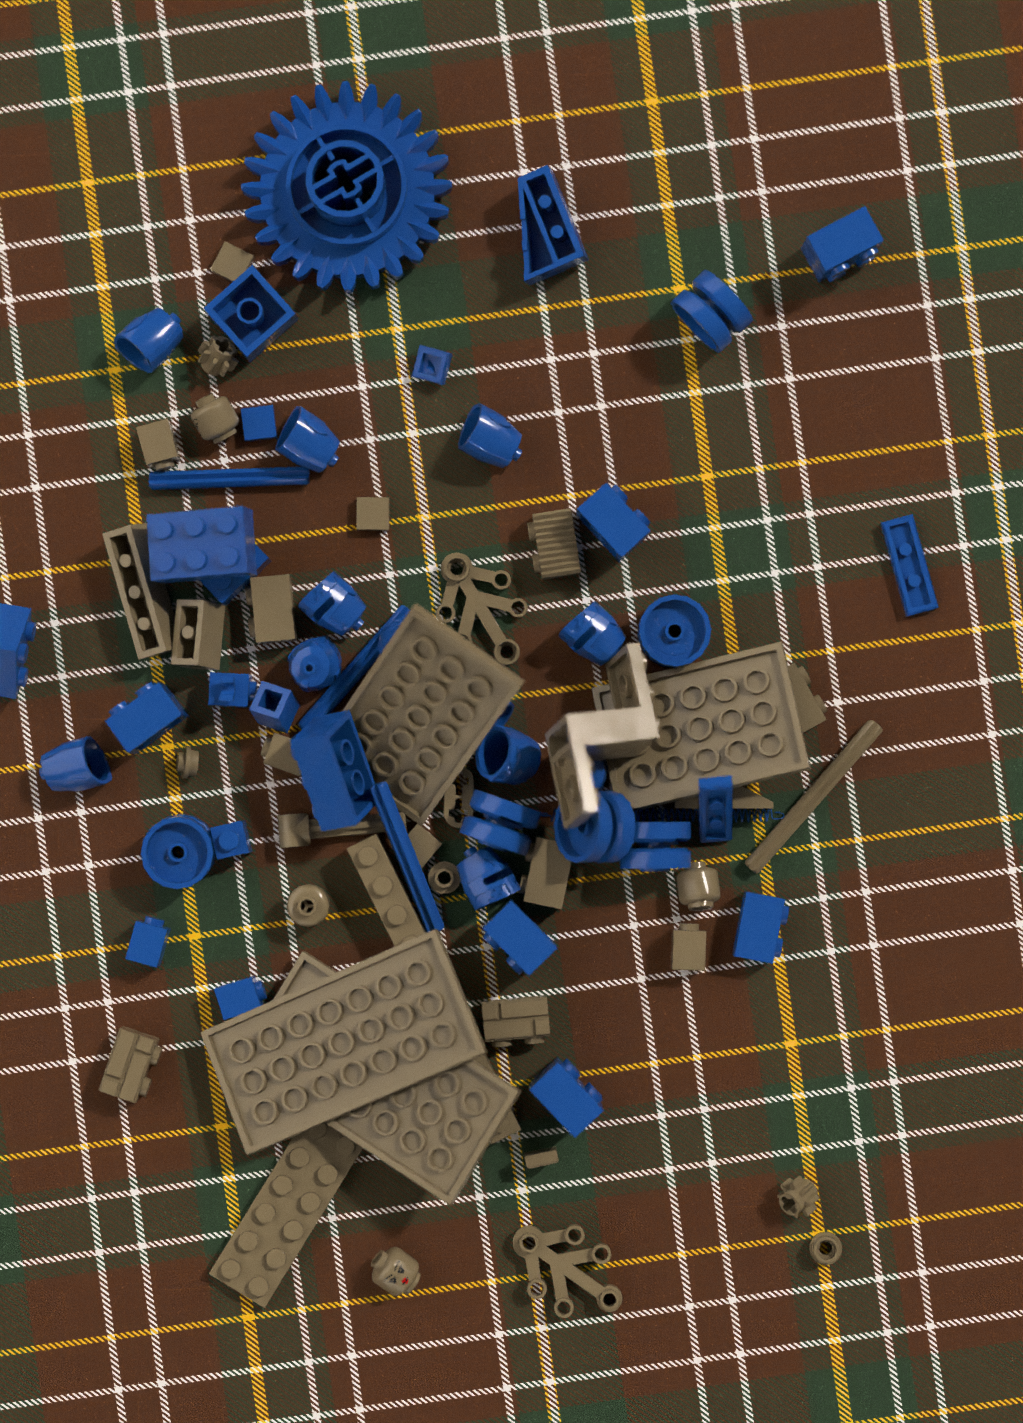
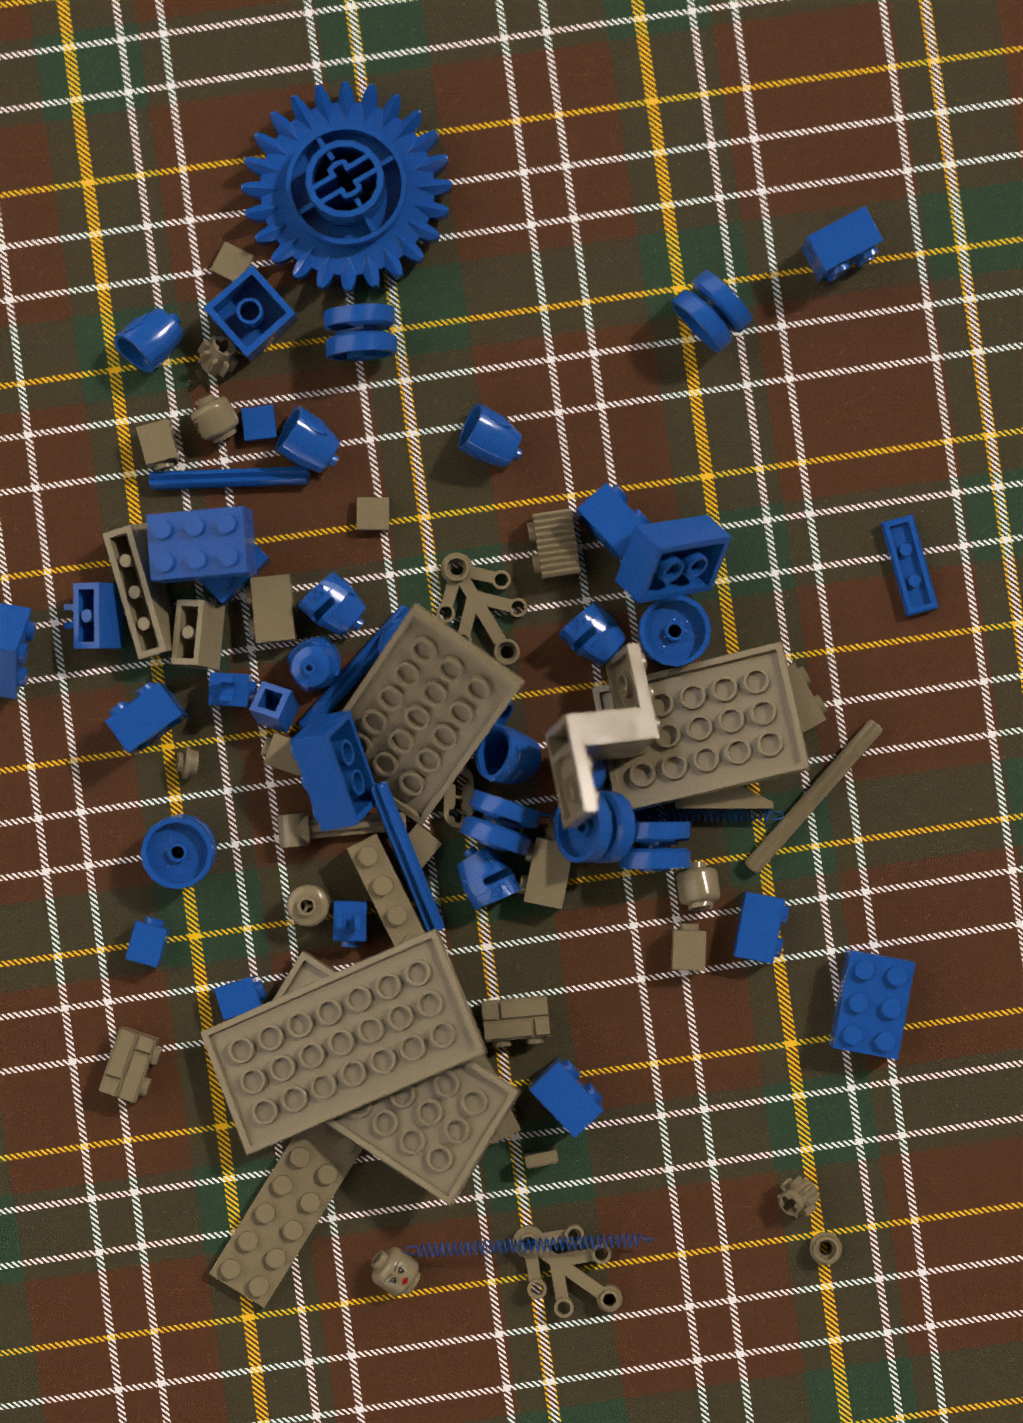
blue helmet [39,736,112,792] -> none
blue brick [210,820,252,860] -> none
blue tile [412,345,453,385] -> none
dark tan plate [428,861,460,894] -> none
blue brick [483,899,557,976] -> none
blue wedge [518,165,589,285] -> none
blue tile [698,775,733,843] -> none
none -> blue brick [64,582,124,649]
none -> blue wheel [323,304,398,361]
none -> blue brick [333,900,368,947]
none -> blue piece [405,1232,654,1258]
none -> blue brick [615,515,732,603]
none -> blue brick [829,949,915,1060]

